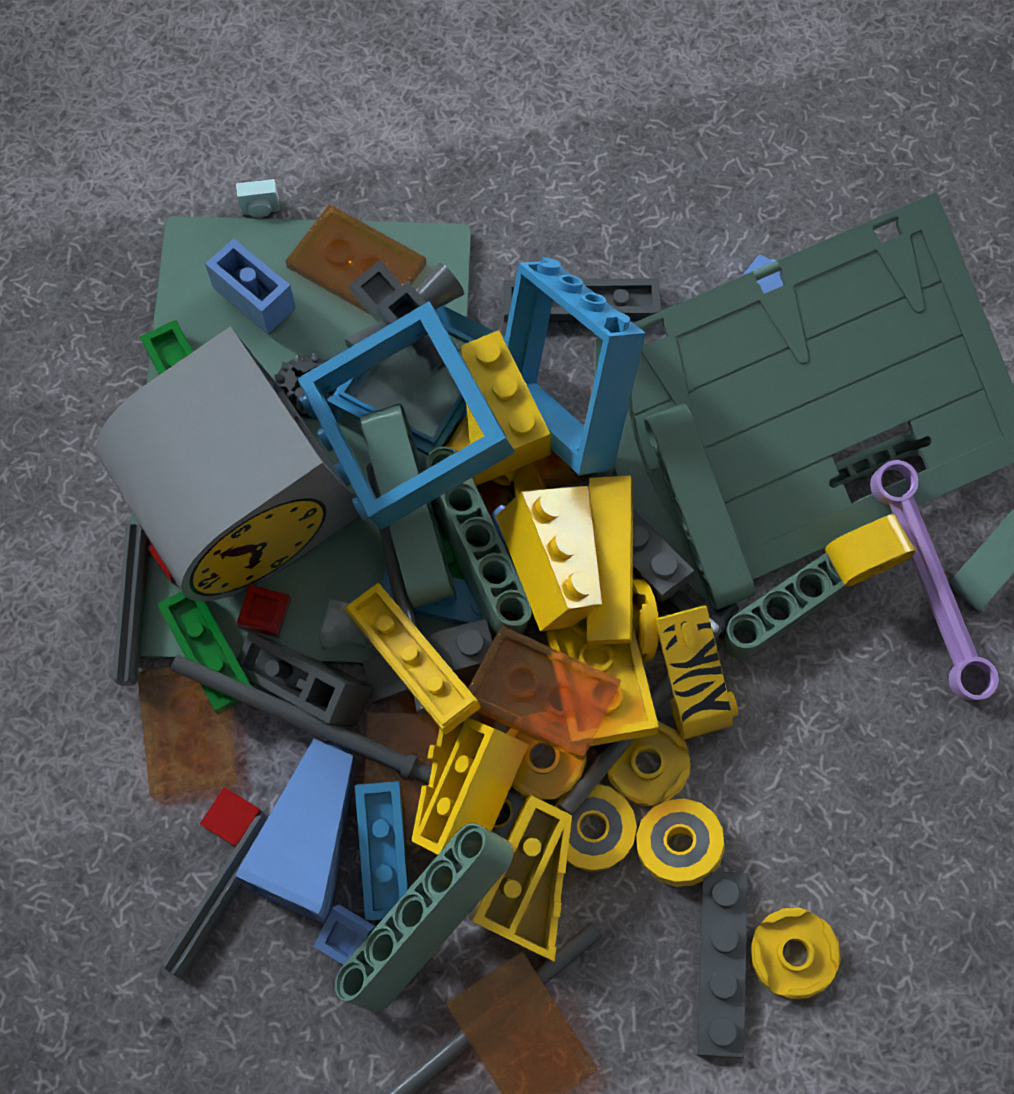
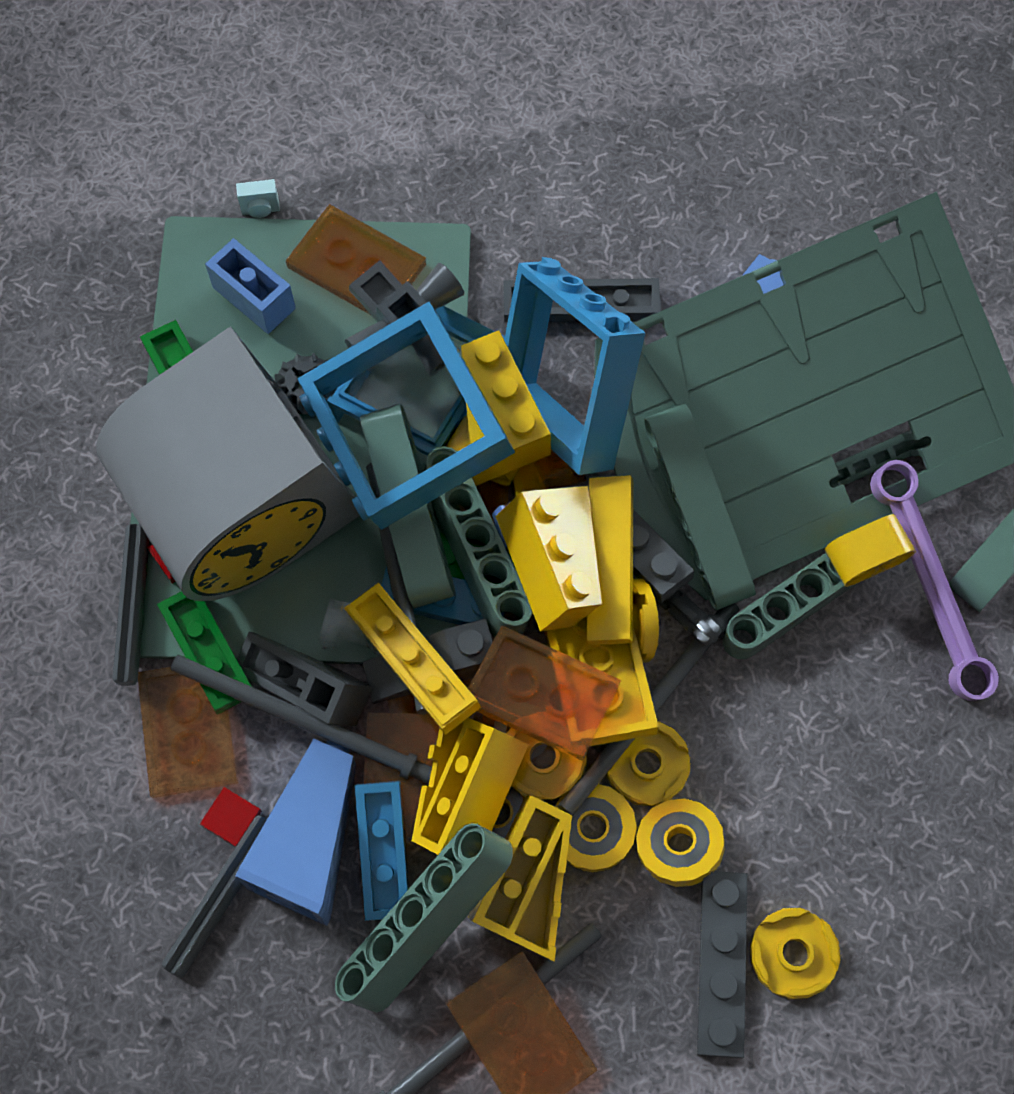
red tile [237,585,291,638] -> none
medium blue plate [314,904,376,965] -> none
yellow door [655,605,738,740] -> none

